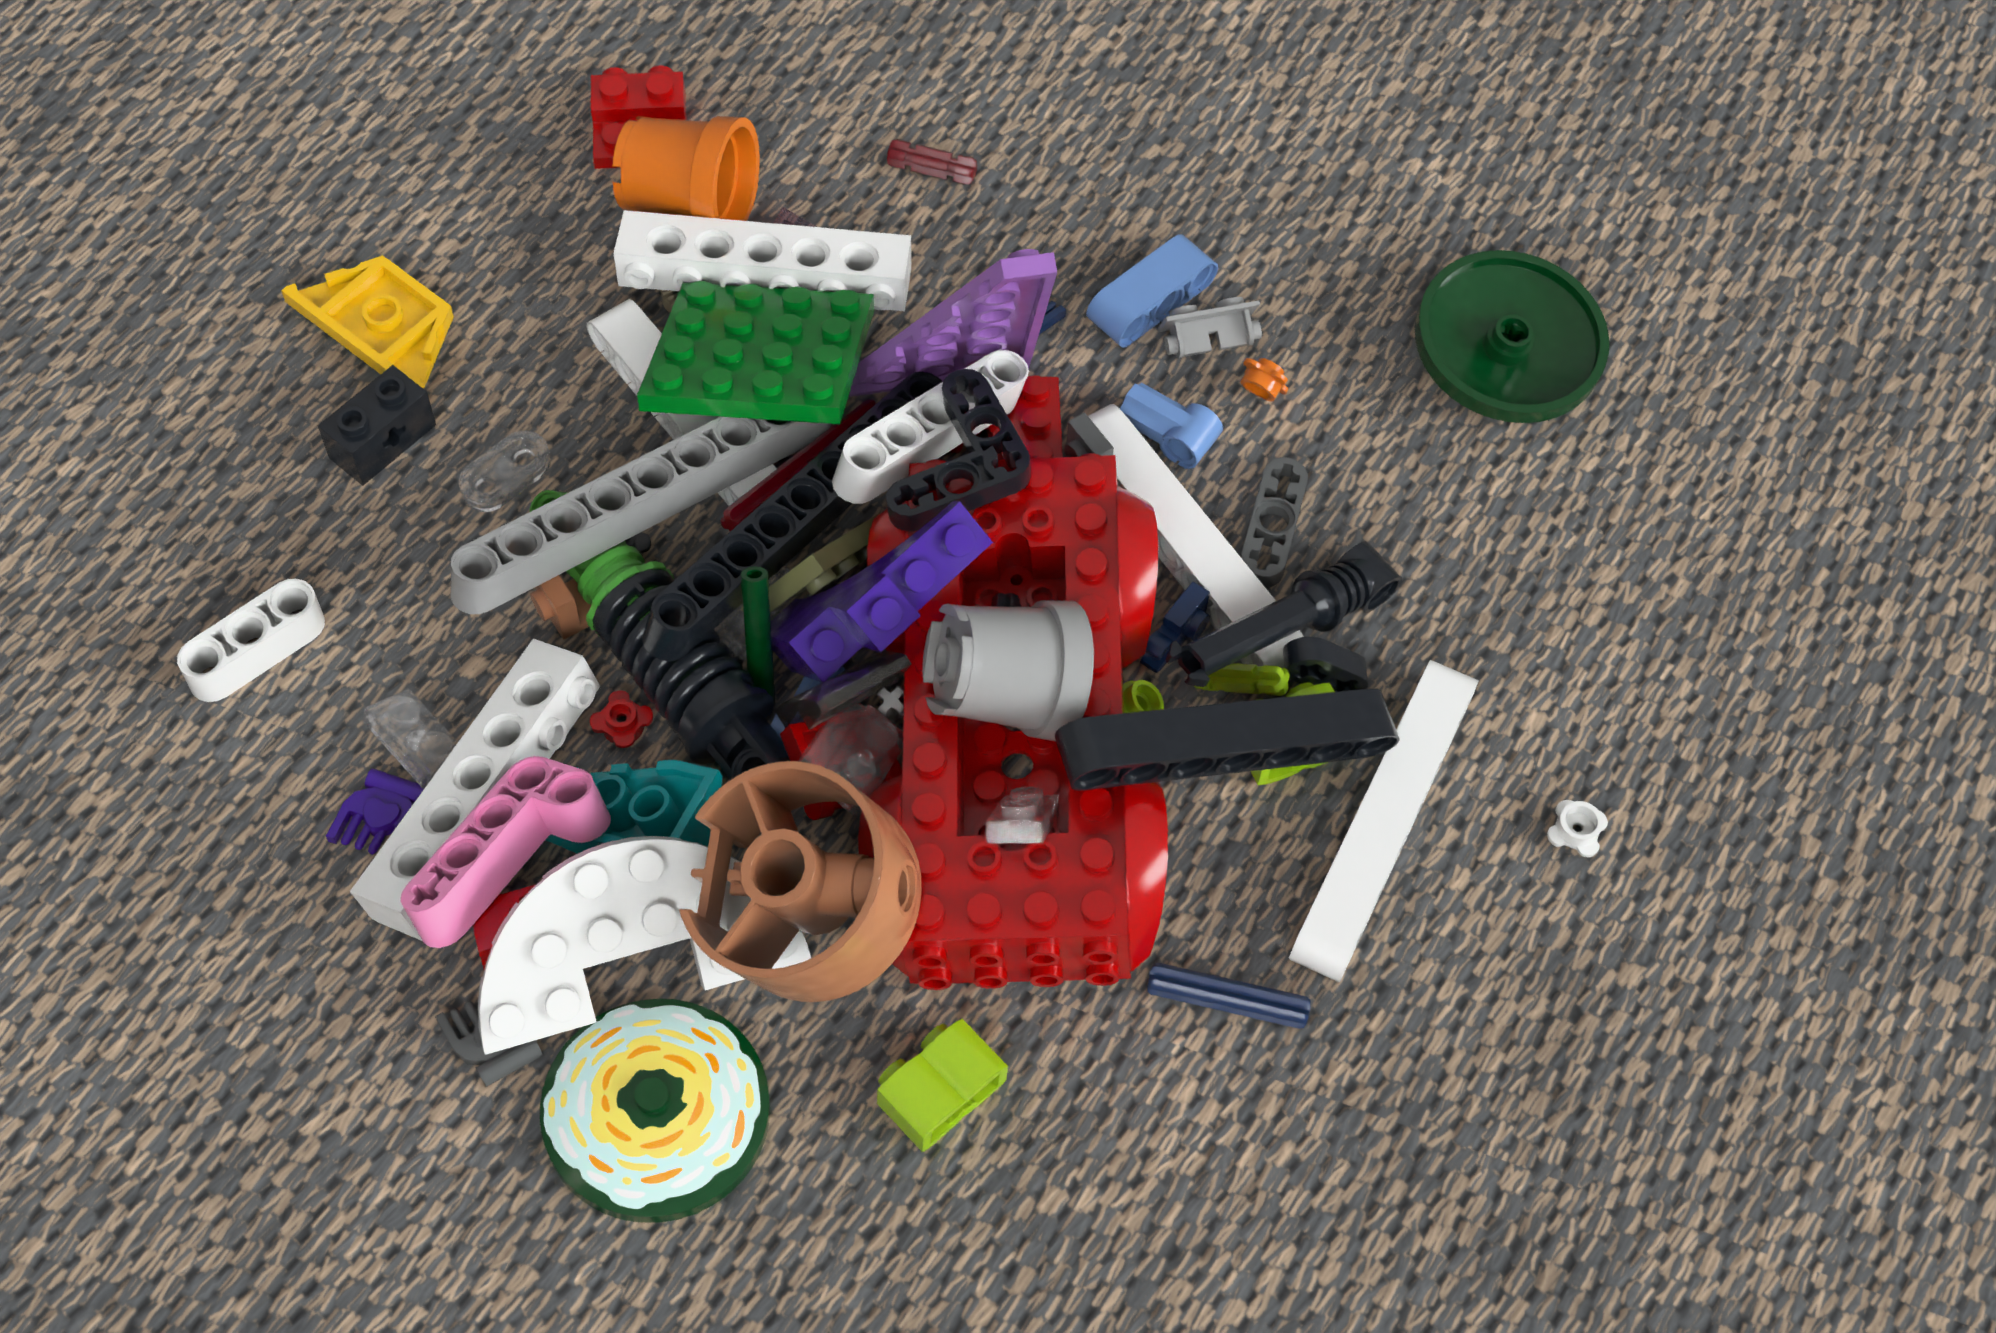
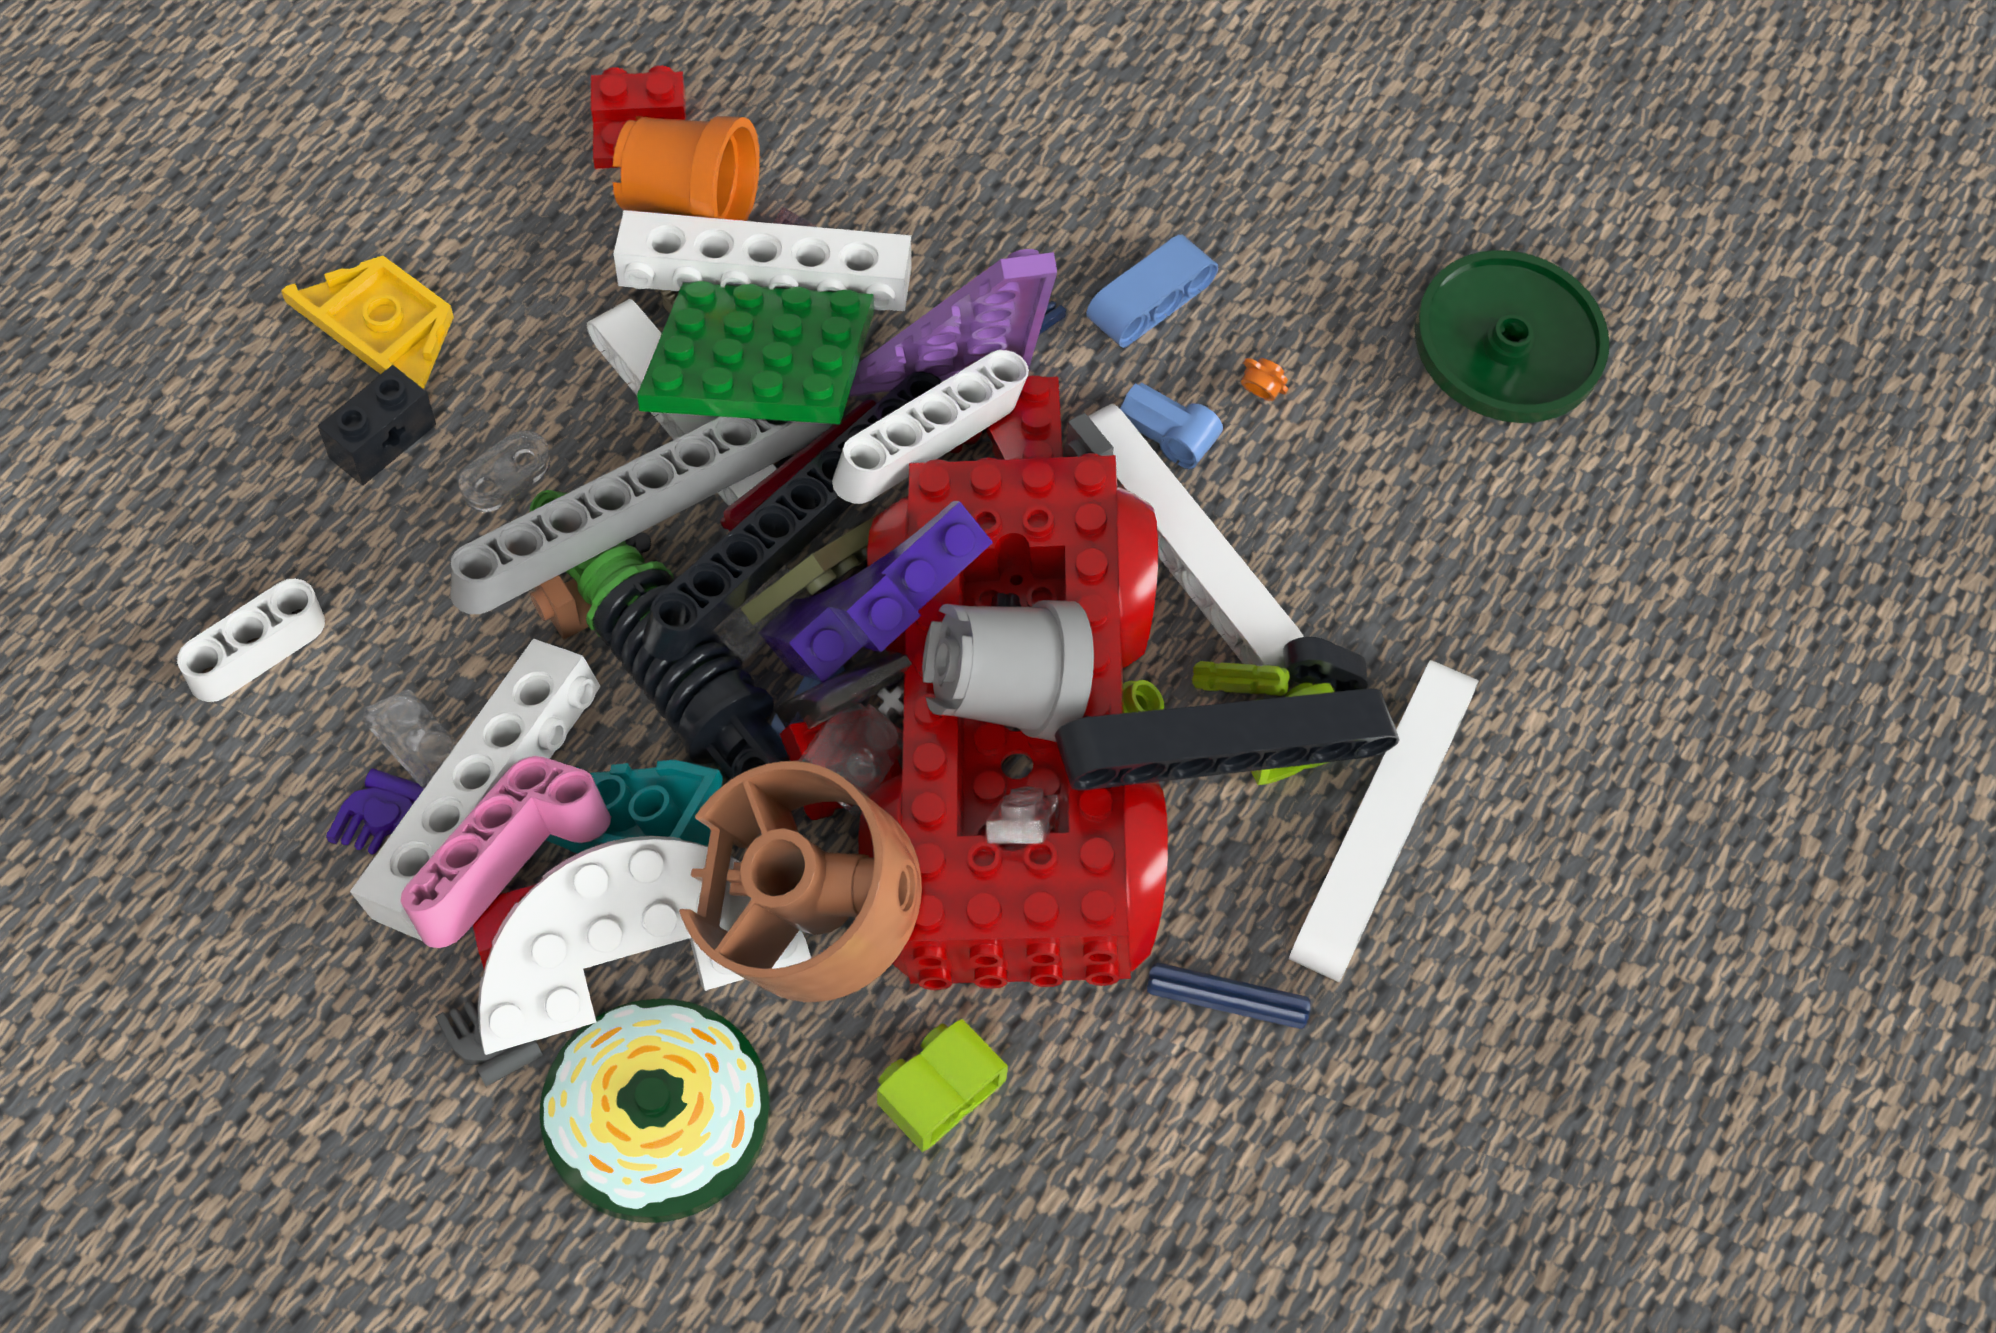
red plate [590,690,654,748] -> none
dark green piece [741,566,776,707] -> none
black beam [886,369,1031,532] -> none
dark red axle [887,139,977,185] -> none
dark blue plate [1140,582,1210,673] -> none
light grey hinge [1158,297,1262,358] -> none
black piece [1166,541,1402,687] -> none
dark grey beam [1241,457,1308,588] -> none
white plate [1547,800,1608,857] -> none

